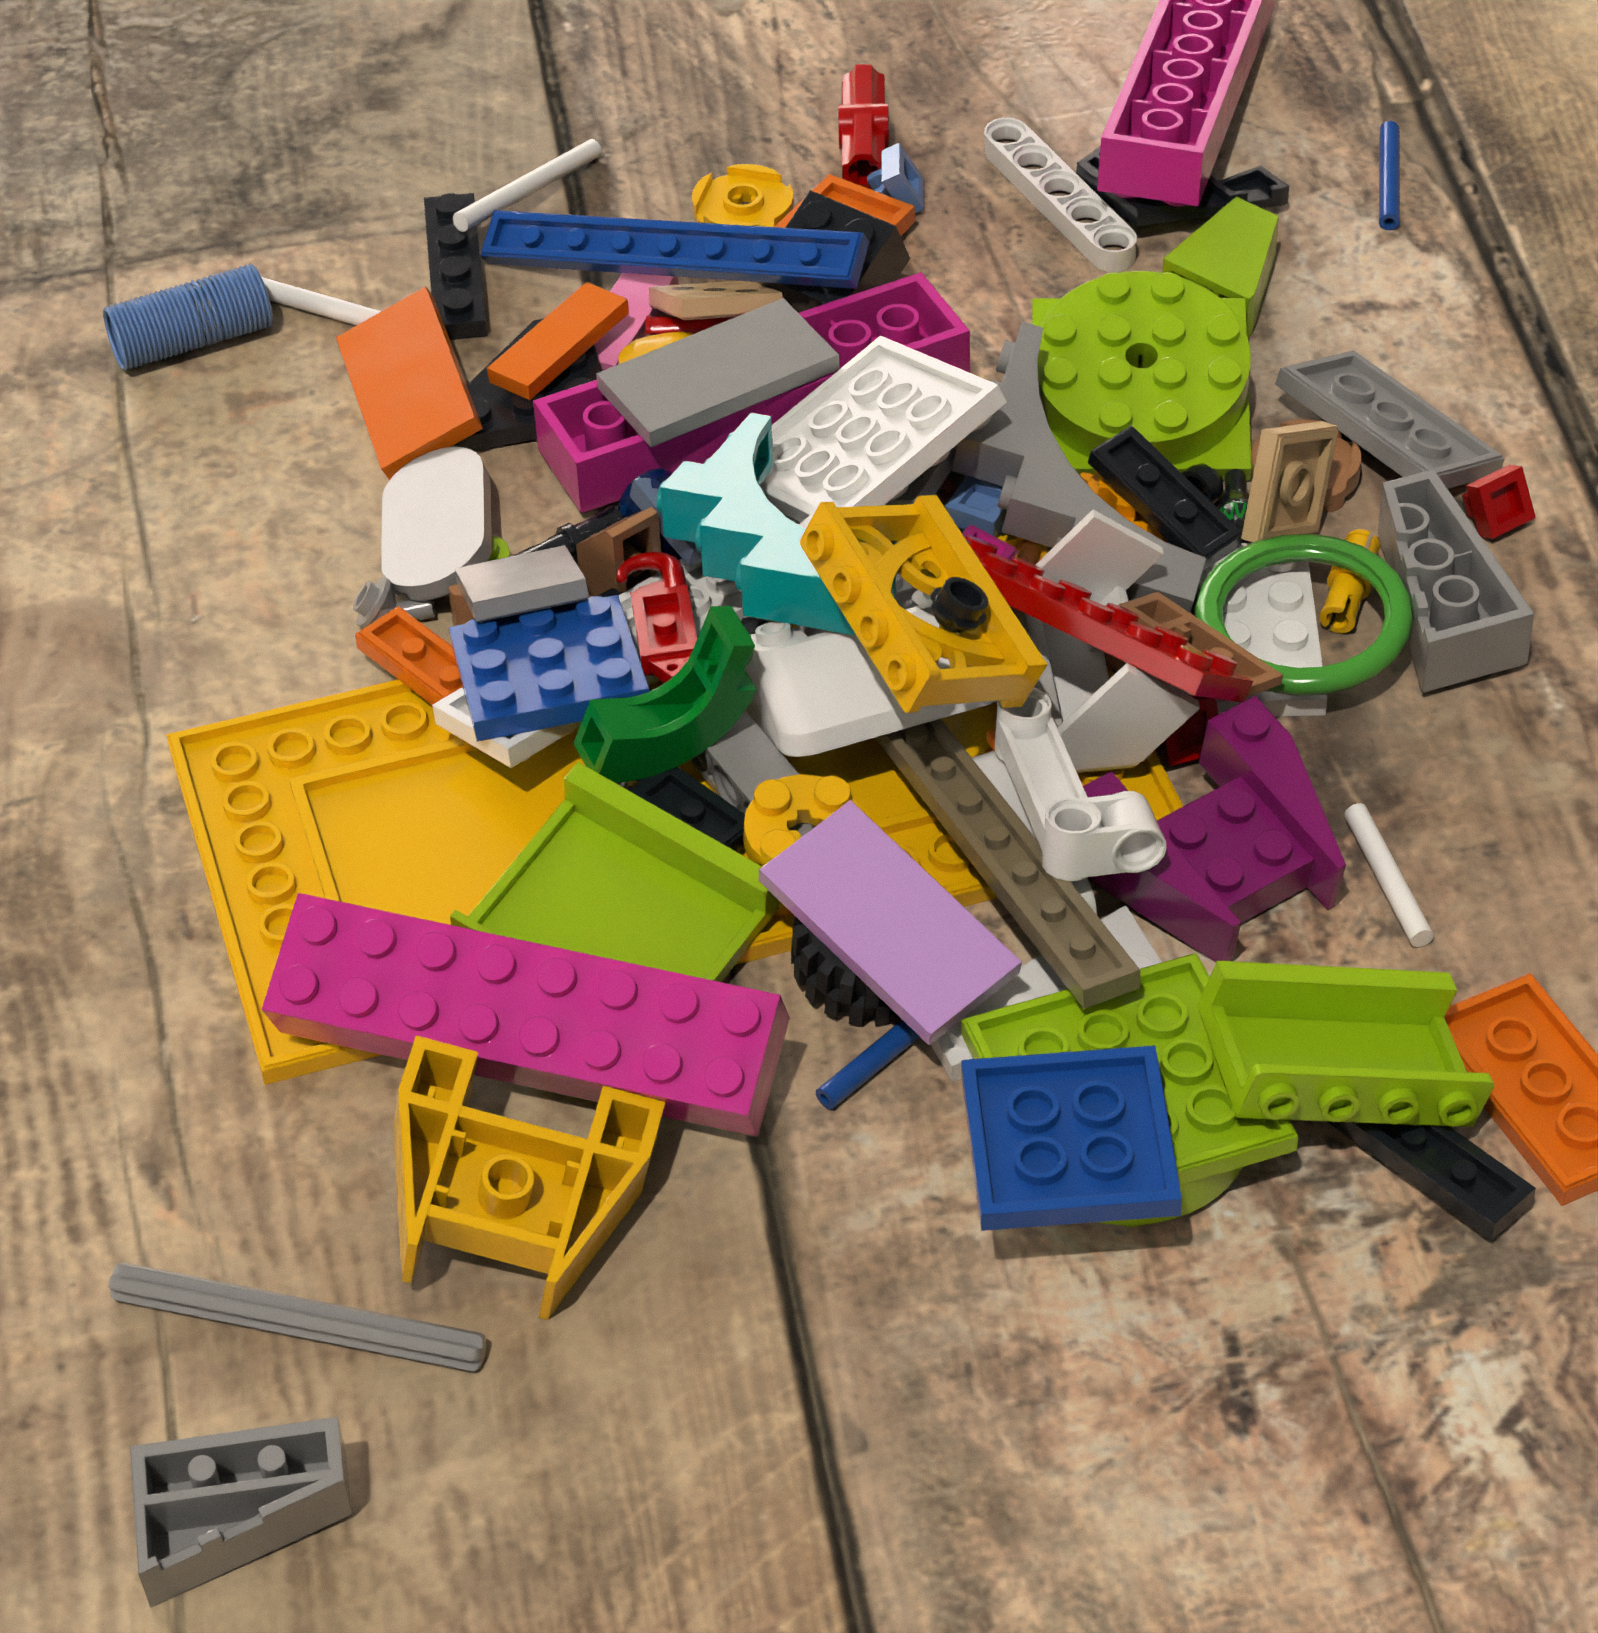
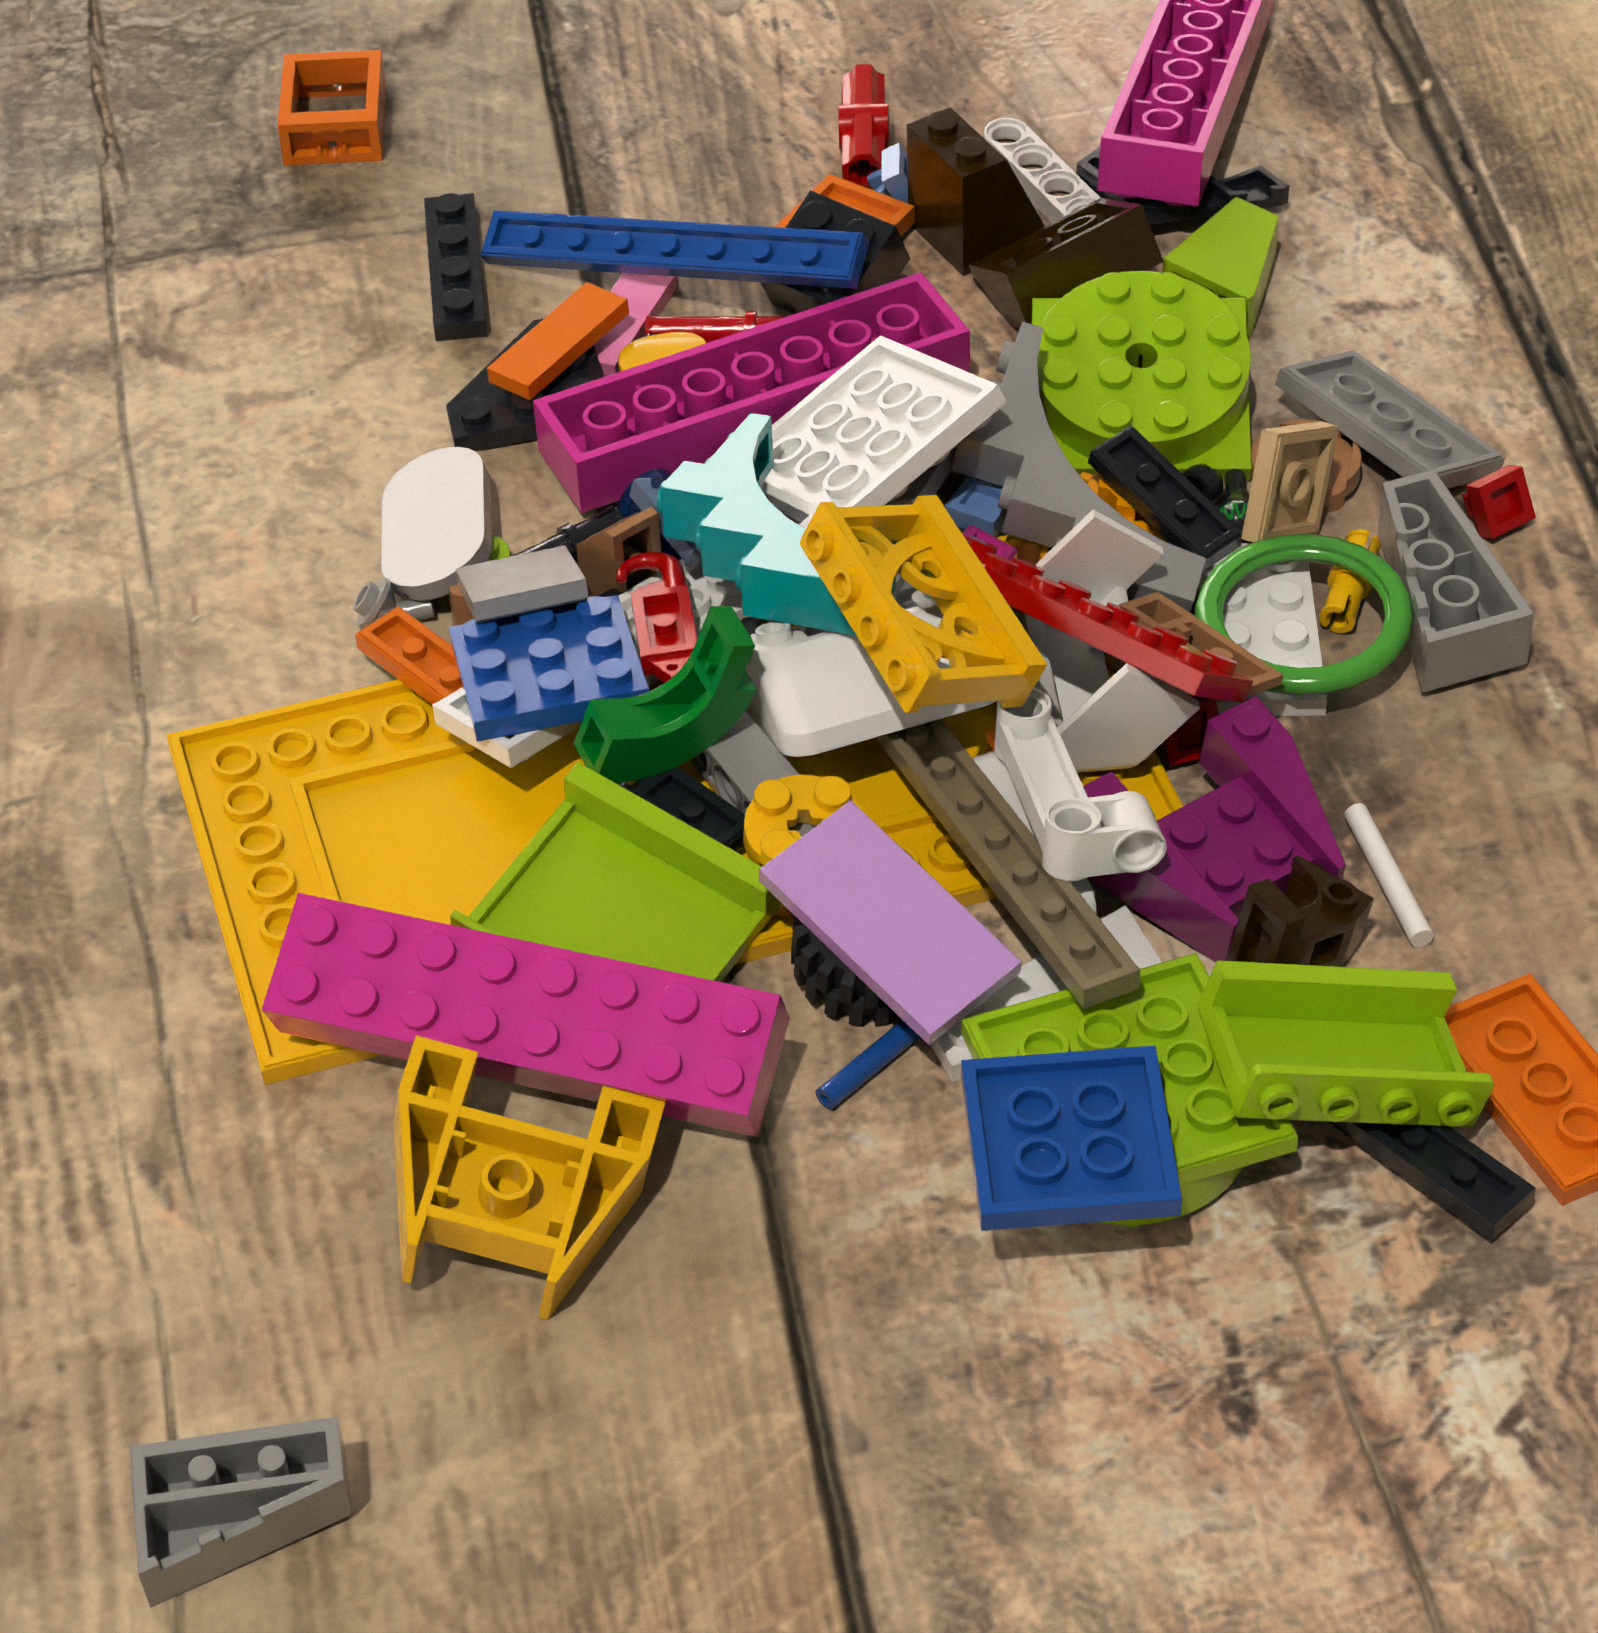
medium blue piece [103,263,273,371] -> none
light grey axle [109,1262,487,1372] -> none
white bar [262,277,381,326] -> none
orange tile [336,286,483,480] -> none
white bar [453,139,602,232] -> none
light grey tile [596,298,840,447] -> none
tan tile [649,281,782,320] -> none
yellow plate [692,164,794,227] -> none
black plate [930,577,988,633] -> none
blue piece [1379,121,1400,230] -> none
none -> orange window [277,50,387,165]
none -> dark brown slope [907,107,1045,276]
none -> dark brown slope [969,198,1164,328]
none -> dark brown tile [1226,855,1374,967]

